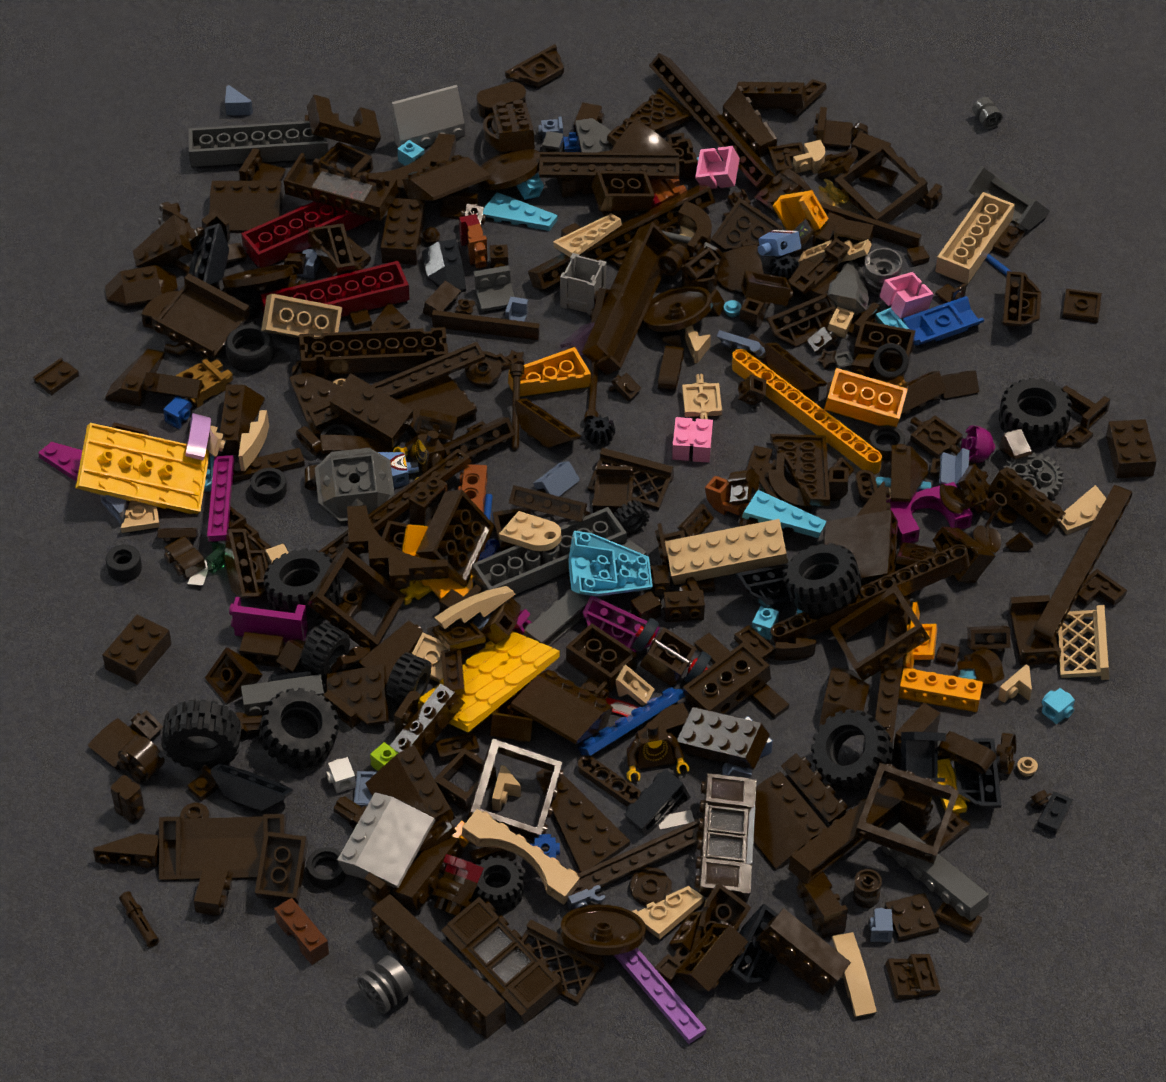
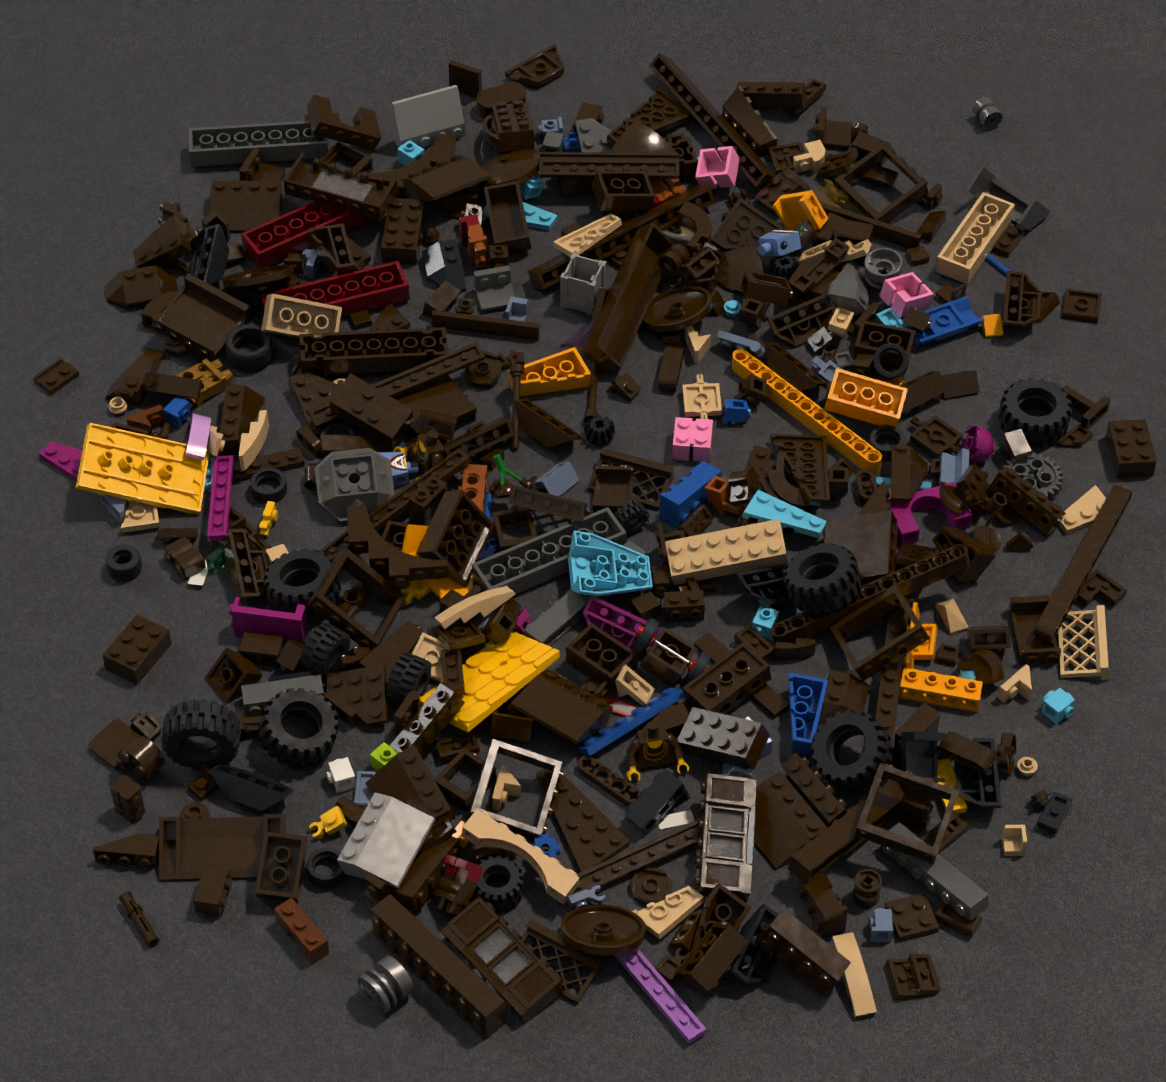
sand blue slope [225,85,253,115] -> none
tan plate [499,511,562,551] -> none
none -> tan plate [108,397,127,414]
none -> reddish brown slope [126,405,165,435]
none -> dark brown arm [149,423,171,440]
none -> yellow plate [259,501,278,536]
none -> yellow plate [309,806,347,840]
none -> dark brown tile [448,60,482,98]
none -> dark brown slope [478,449,504,470]
none -> dark brown piece [484,181,531,254]
none -> dark brown plant [490,454,537,498]
none -> blue wedge [659,461,722,529]
none -> blue brick [722,399,751,424]
none -> blue wedge [788,673,828,758]
none -> sand blue plate [812,356,843,383]
none -> dark brown brick [902,307,932,335]
none -> dark brown slope [916,211,947,241]
none -> tan slope [935,599,968,635]
none -> light orange slope [982,314,1003,338]
none -> tan panel [1002,825,1027,856]
none -> dark brown slope [1037,292,1060,323]

